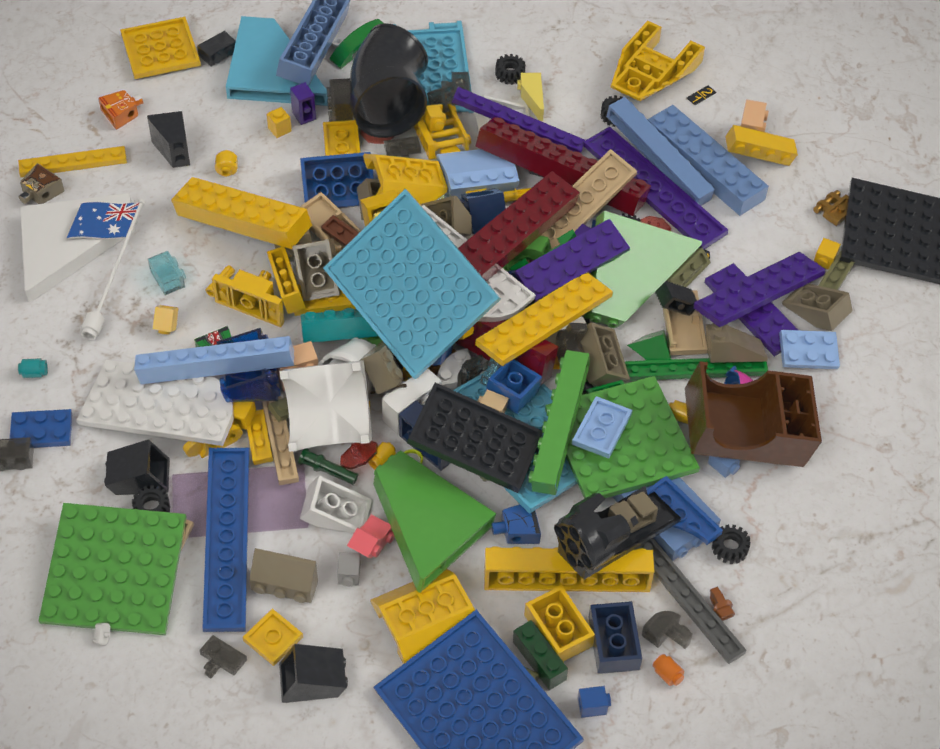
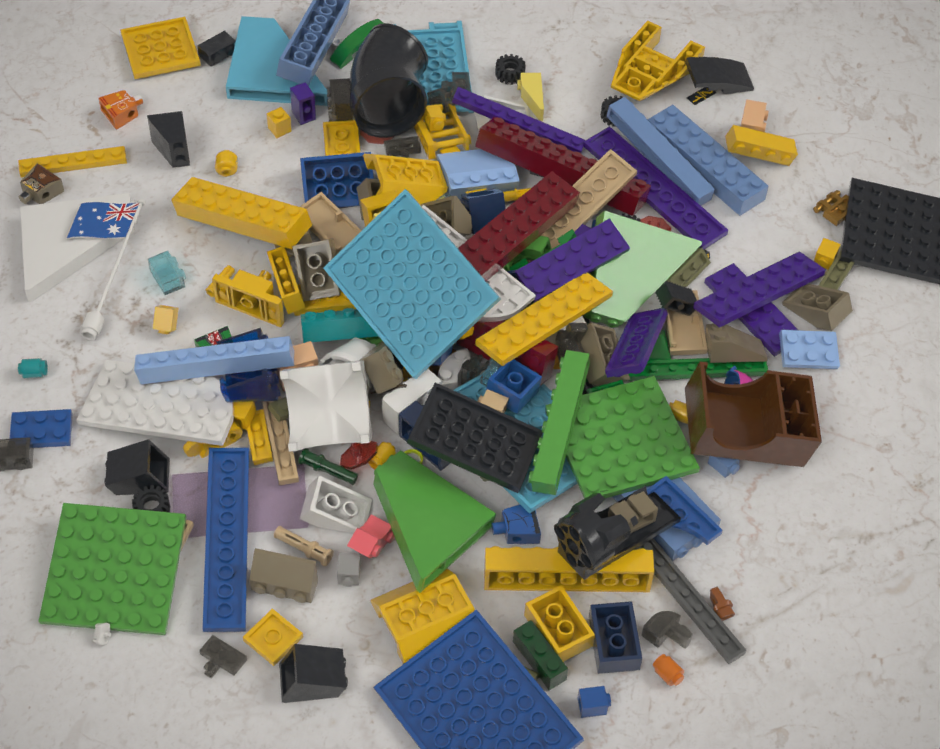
copper plate [321,215,359,247] -> none
light blue plate [572,396,632,459] -> none
black tyre [712,524,751,564] -> none
none -> tan pin [274,526,334,567]
none -> dark purple plate [605,308,668,378]
none -> black slope [685,57,754,94]

